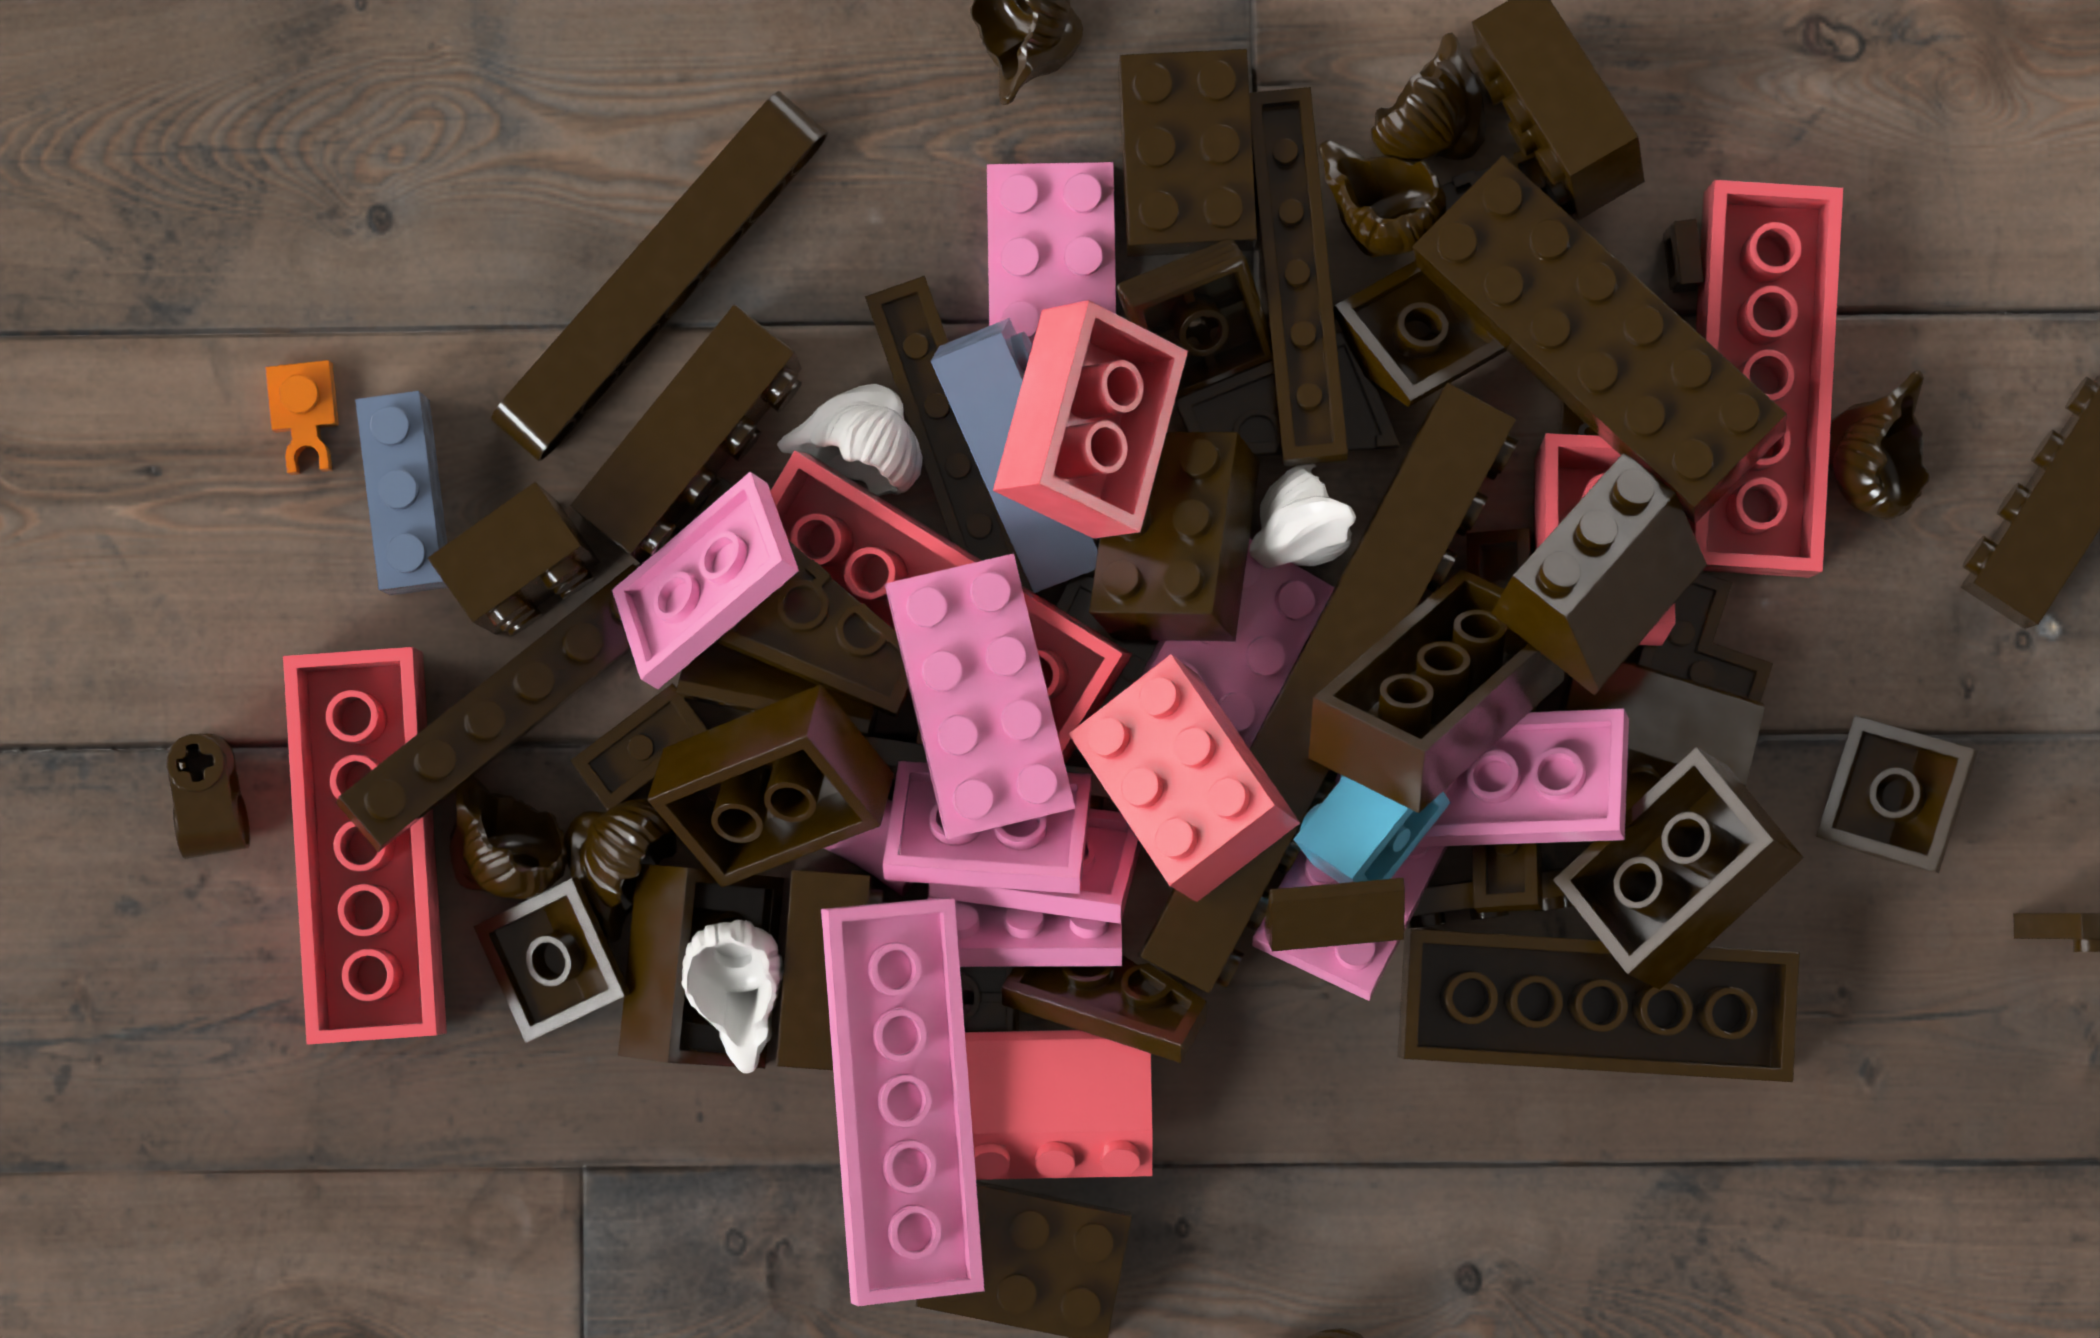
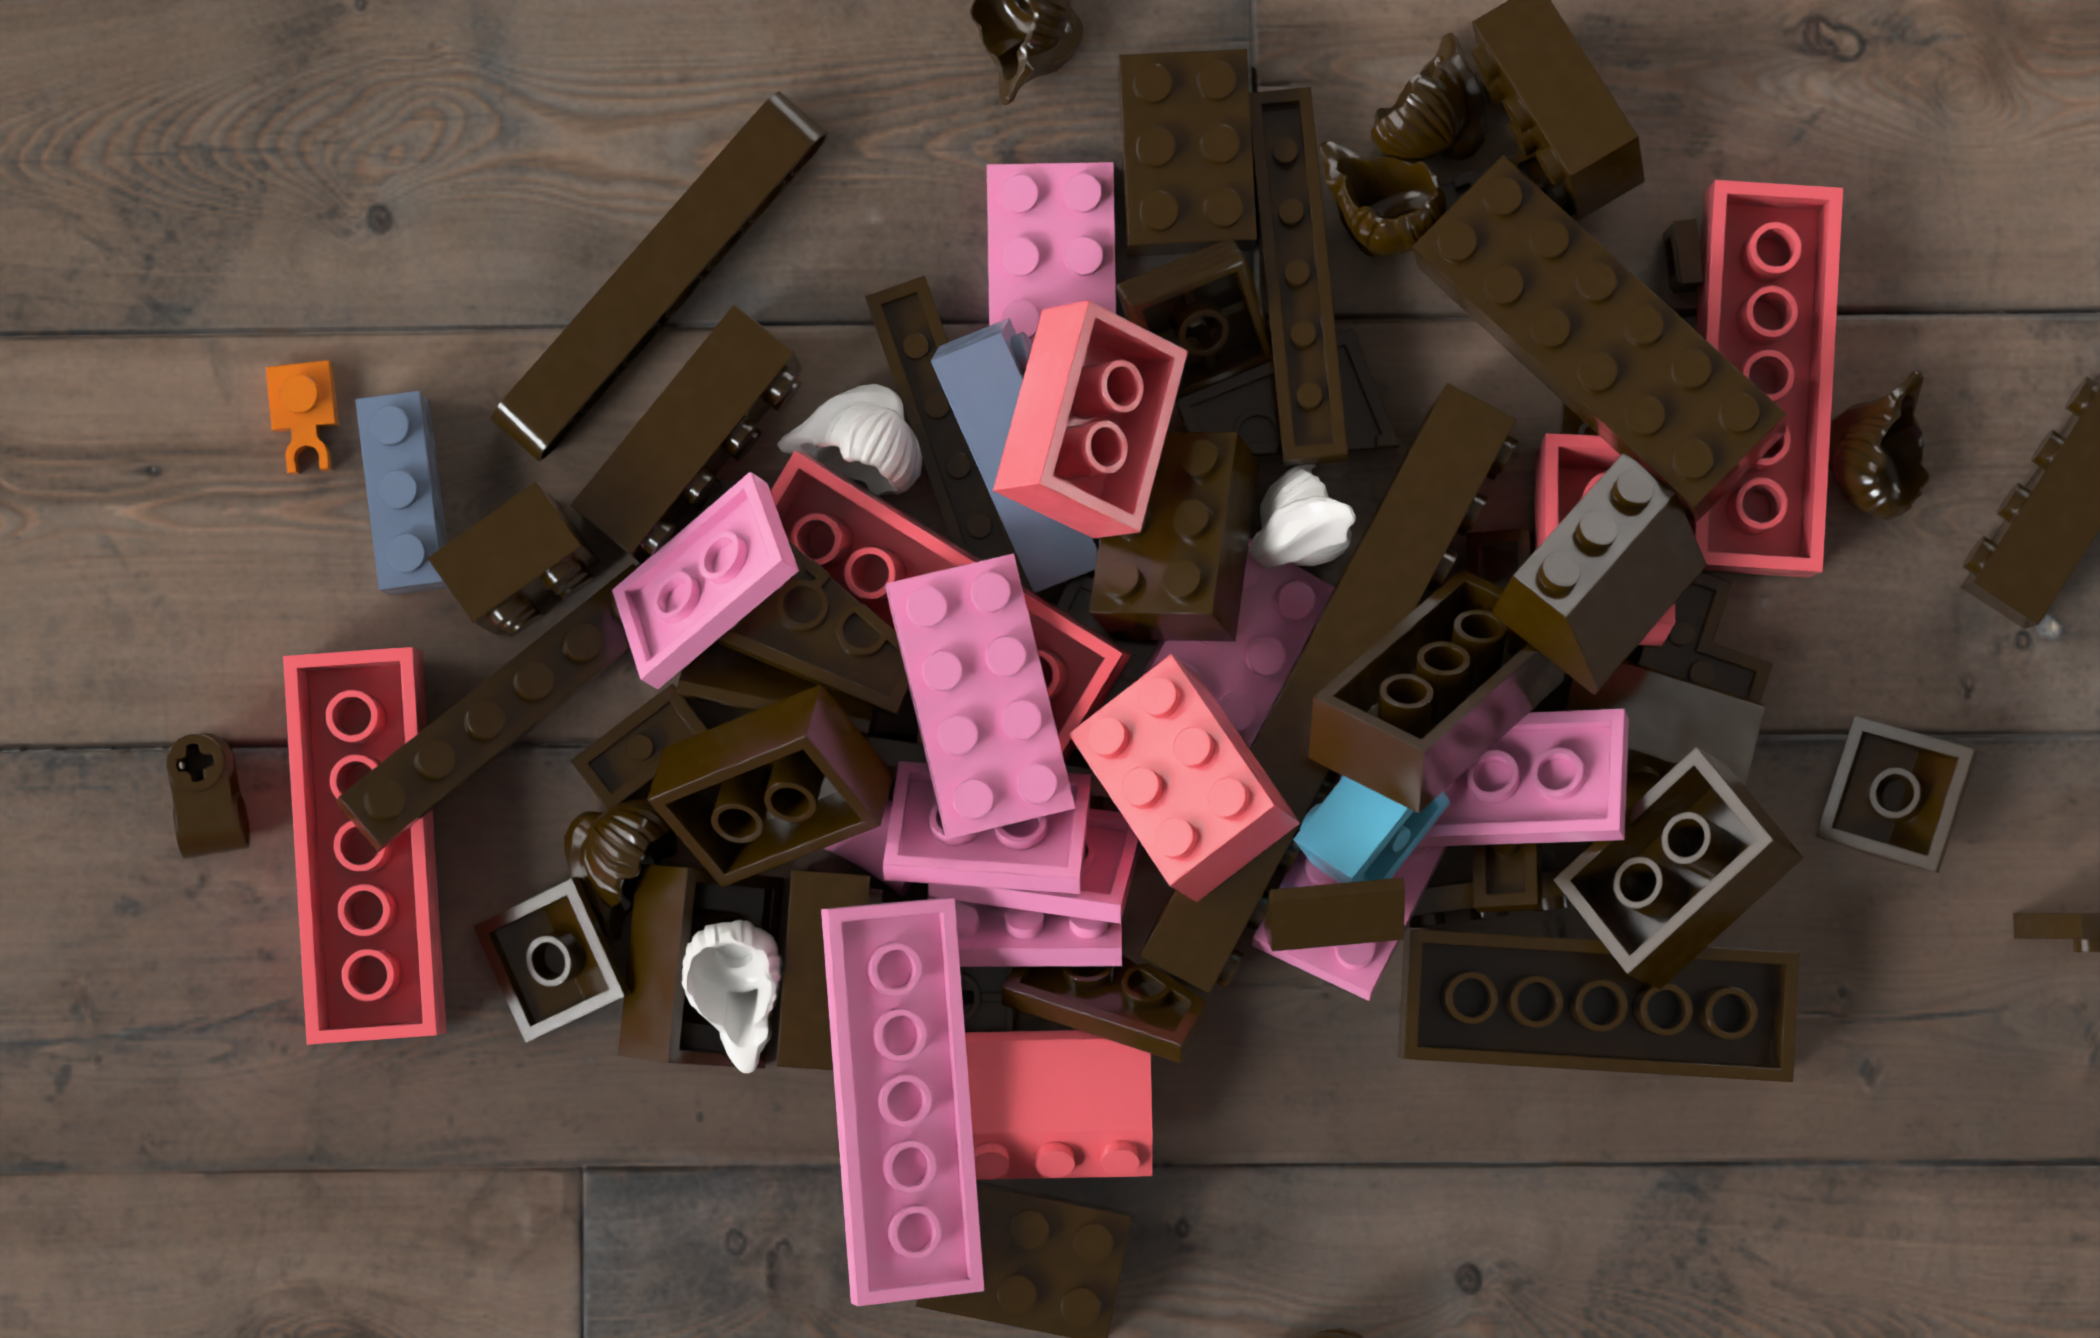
dark brown hair [450,776,568,899] -> none
dark brown slope [1333,260,1507,407] -> none

